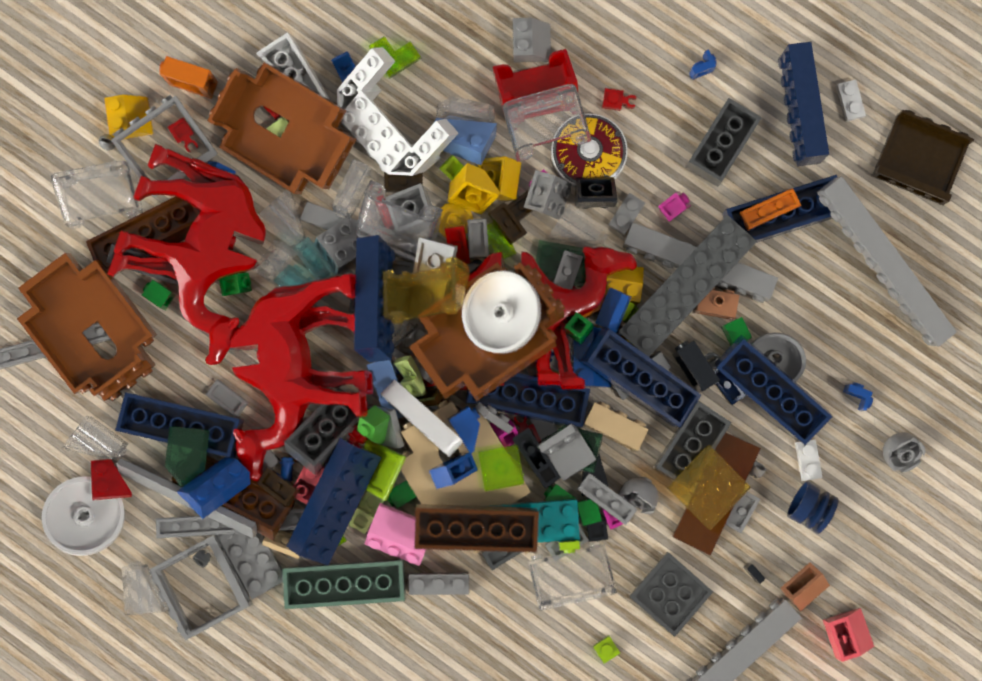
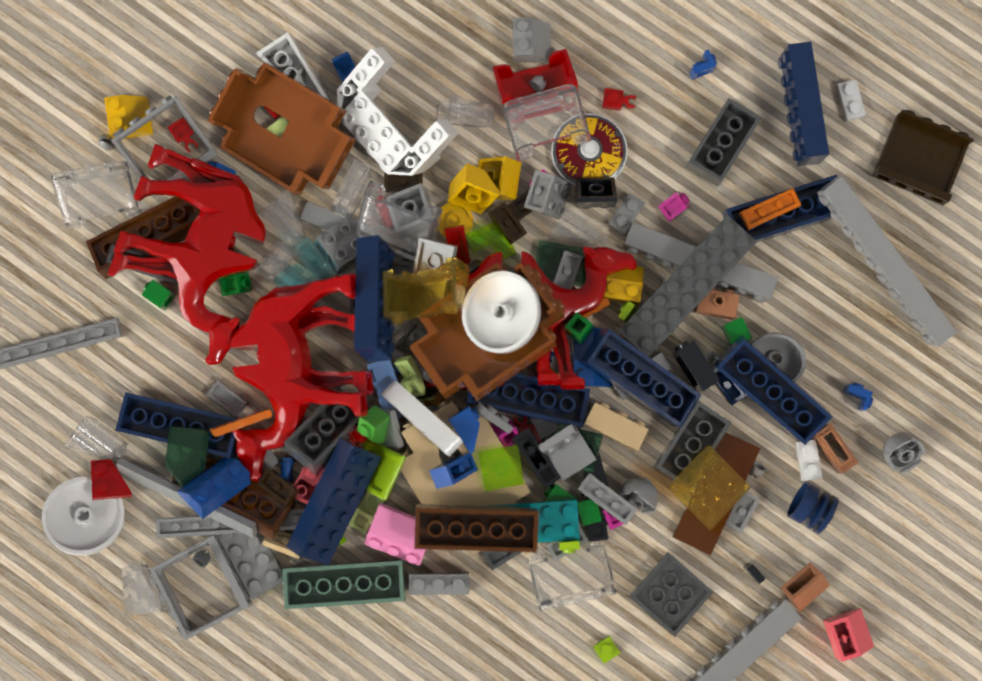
dark orange panel [17,253,157,401] -> none
orange window [159,56,218,99] -> none
clear neon green plate [369,36,421,79] -> none
green brick [387,480,417,509] -> none
medium blue wedge [433,118,497,165] -> none
lime plate [439,155,464,180] -> none
light grey tile [467,219,489,259] -> none
blue panel [595,288,632,333] -> none
none -> orange tile [210,408,272,437]
none -> light grey hinge [529,75,546,93]
none -> nougat window [813,423,859,474]

